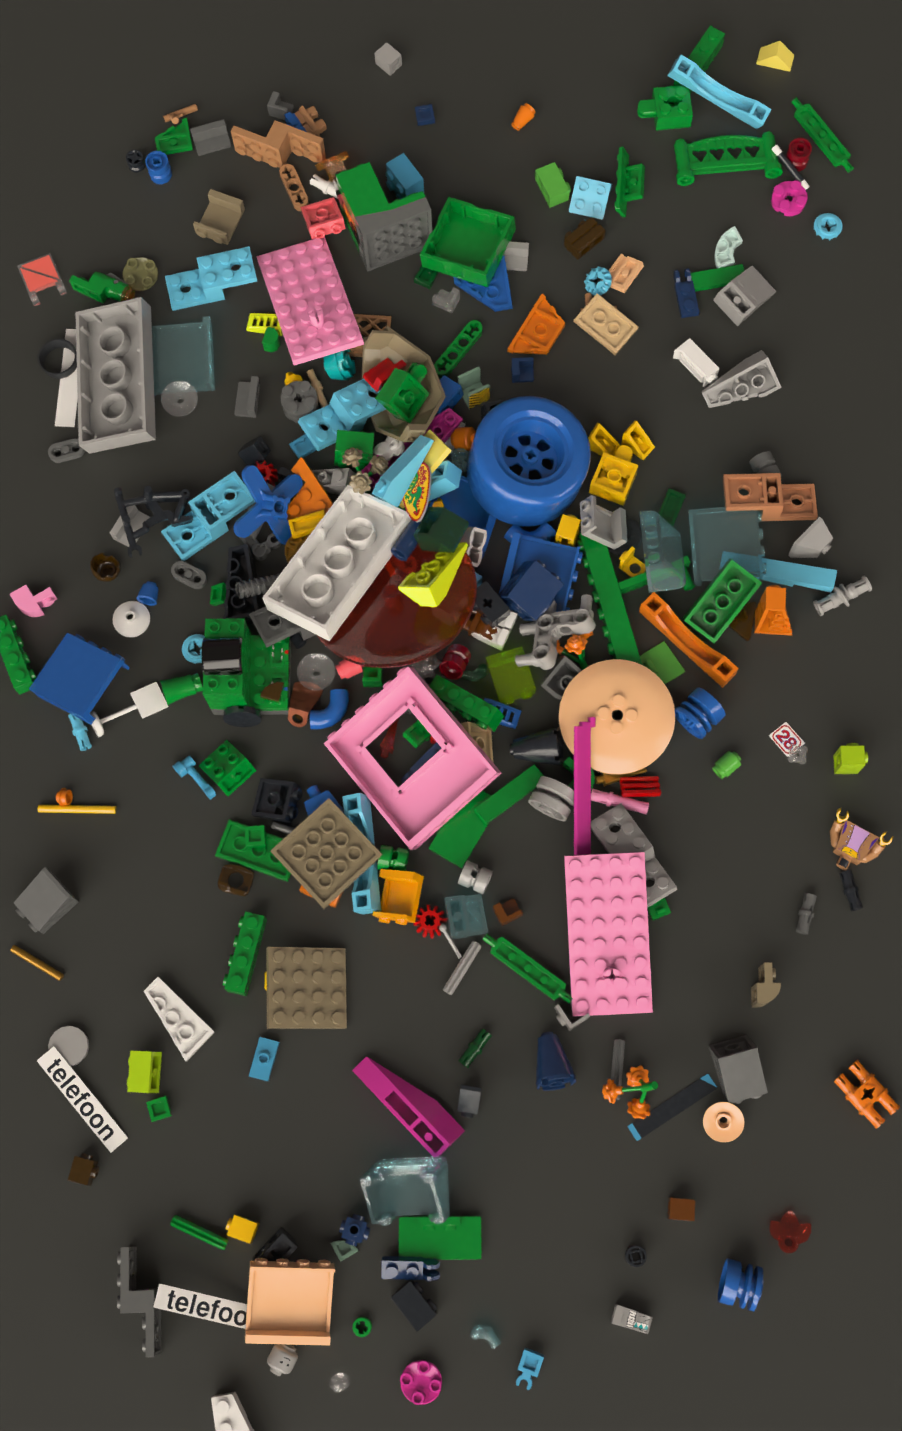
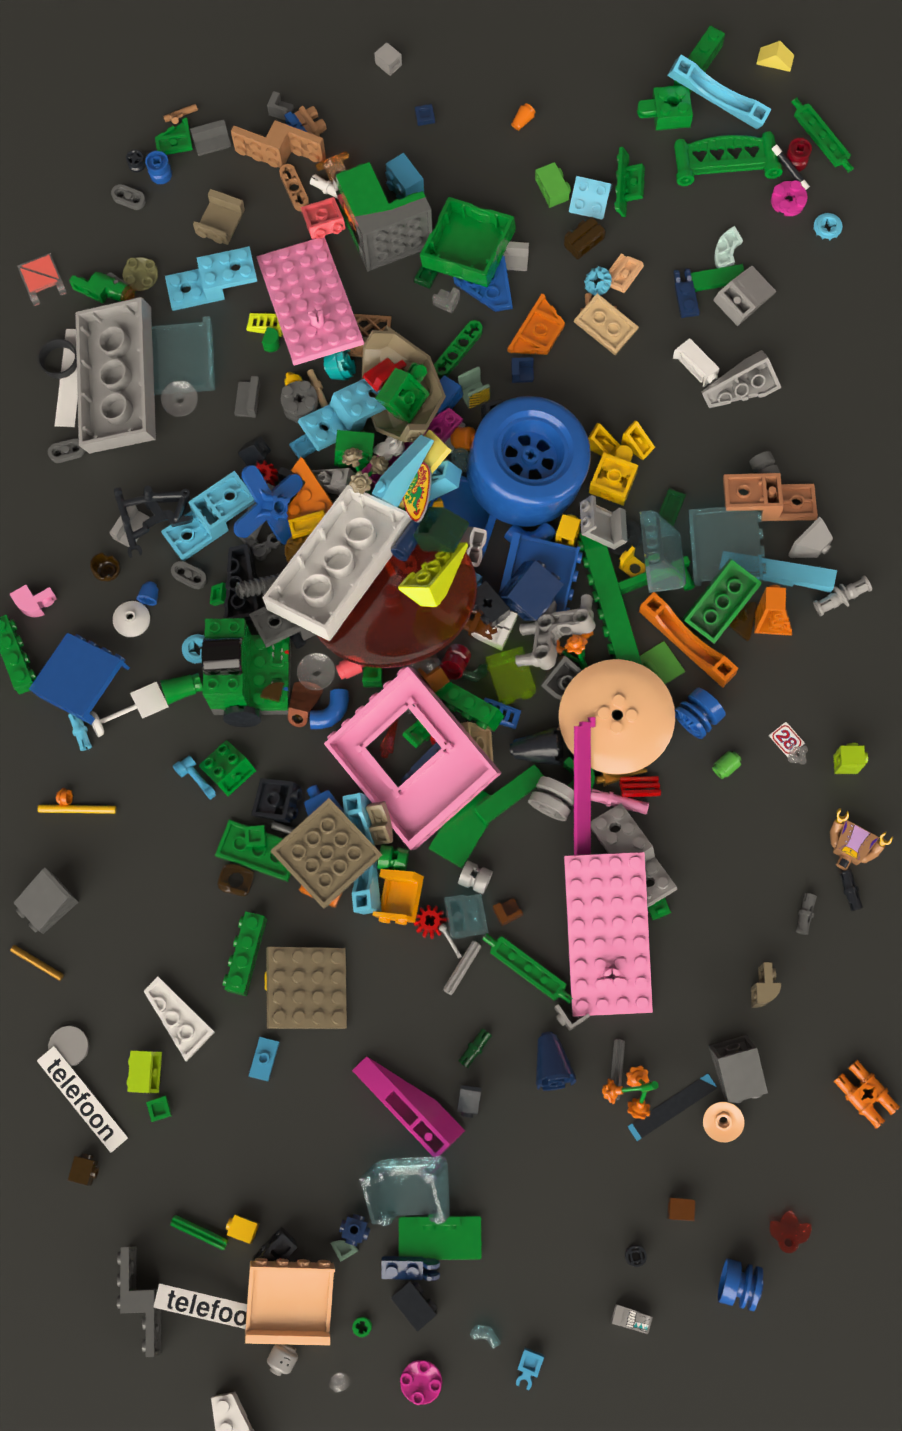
none -> dark grey plate [111,184,146,210]
none -> dark tan slope [366,801,393,845]
none -> reddish brown panel [417,666,450,693]

